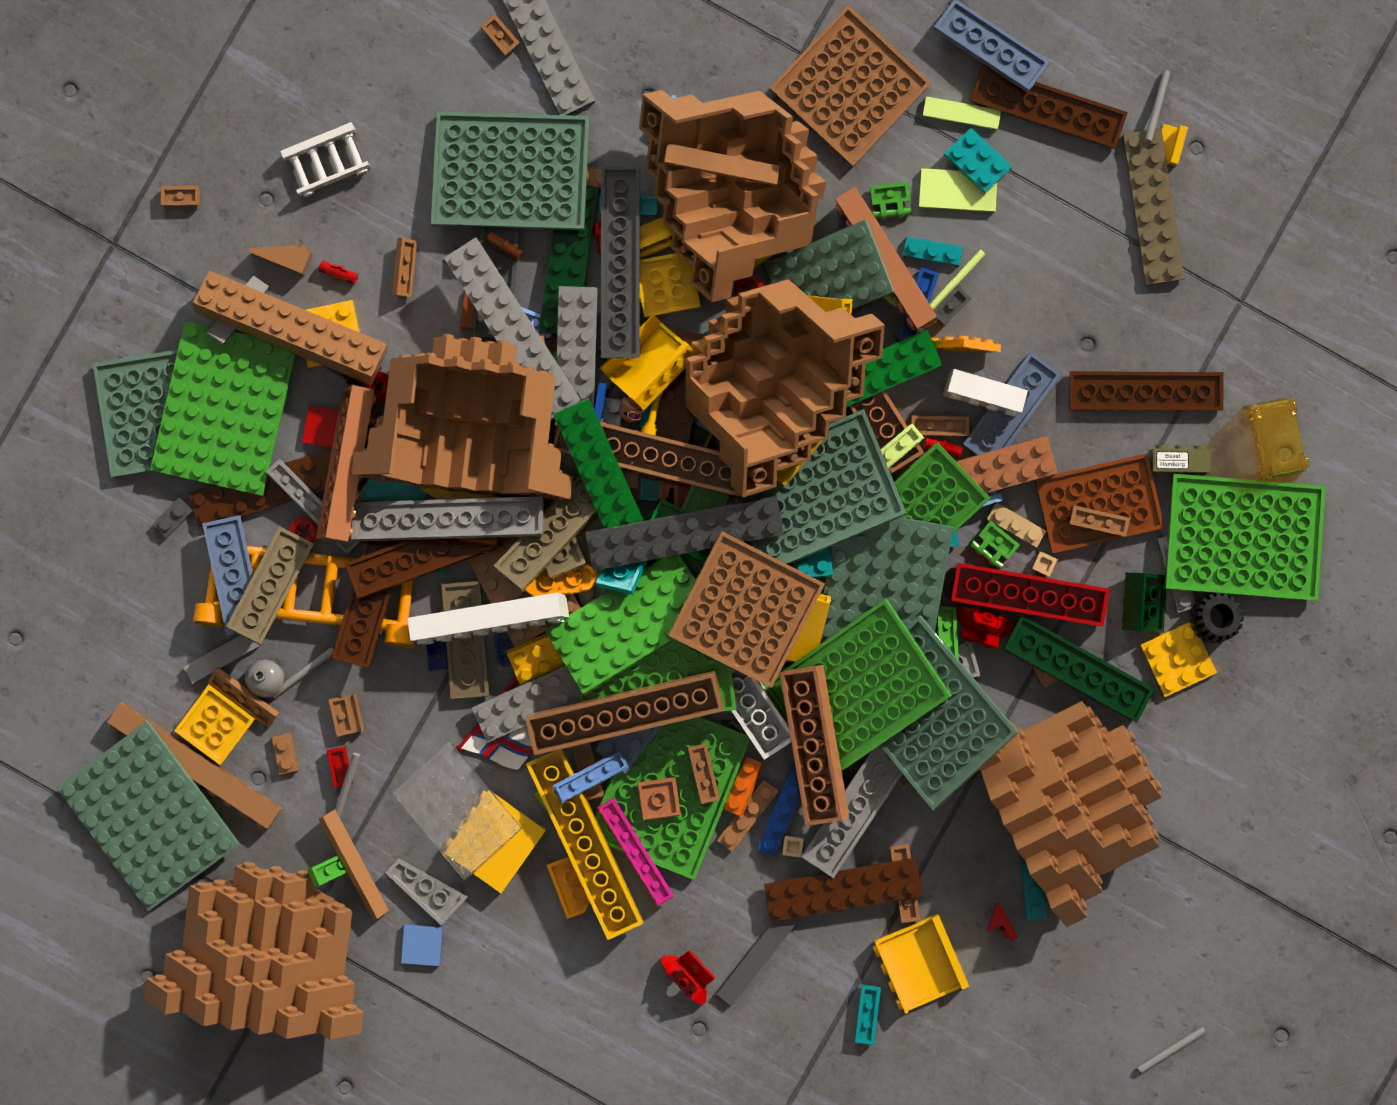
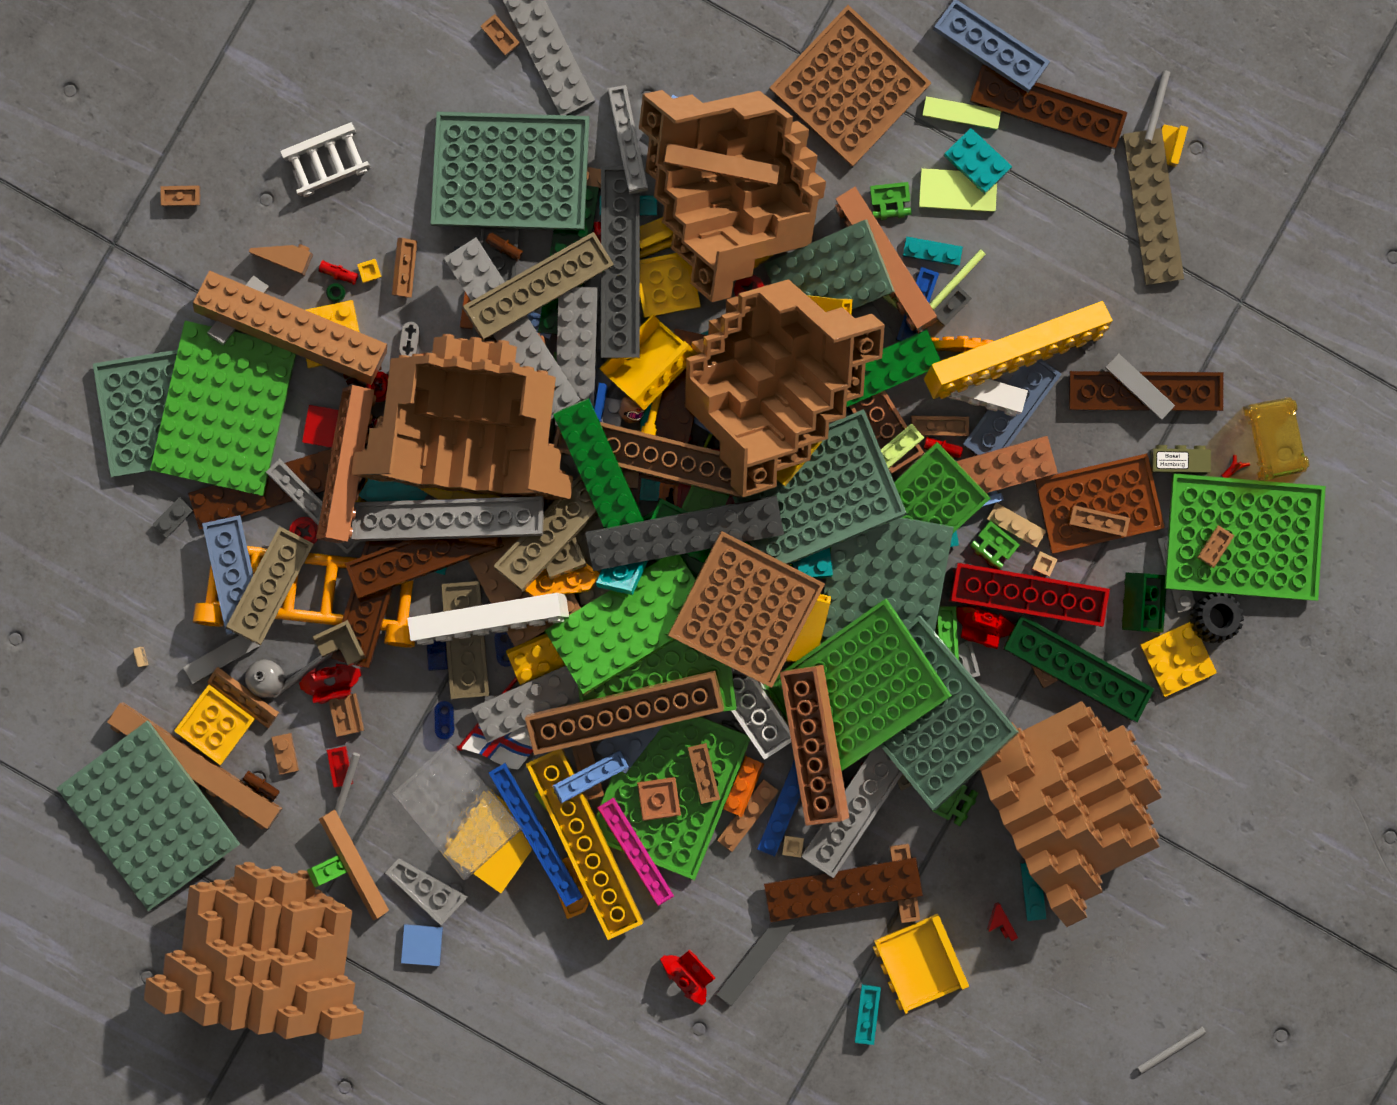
none -> tan tile [133,647,148,667]
none -> reddish brown axle [242,771,280,800]
none -> red piece [299,664,361,704]
none -> dark tan panel [312,620,366,666]
none -> dark green plate [326,283,346,302]
none -> yellow plate [357,259,382,283]
none -> light grey beam [399,322,420,357]
none -> clear blue plate [434,701,455,740]
none -> dark tan plate [462,232,614,341]
none -> blue plate [489,763,583,907]
none -> light grey tile [607,85,648,194]
none -> yellow brick [924,301,1113,399]
none -> bright green plate [932,785,979,826]
none -> light grey tile [1105,353,1175,420]
none -> medium nougat plate [1197,525,1234,568]
none -> red bar [1221,455,1250,478]

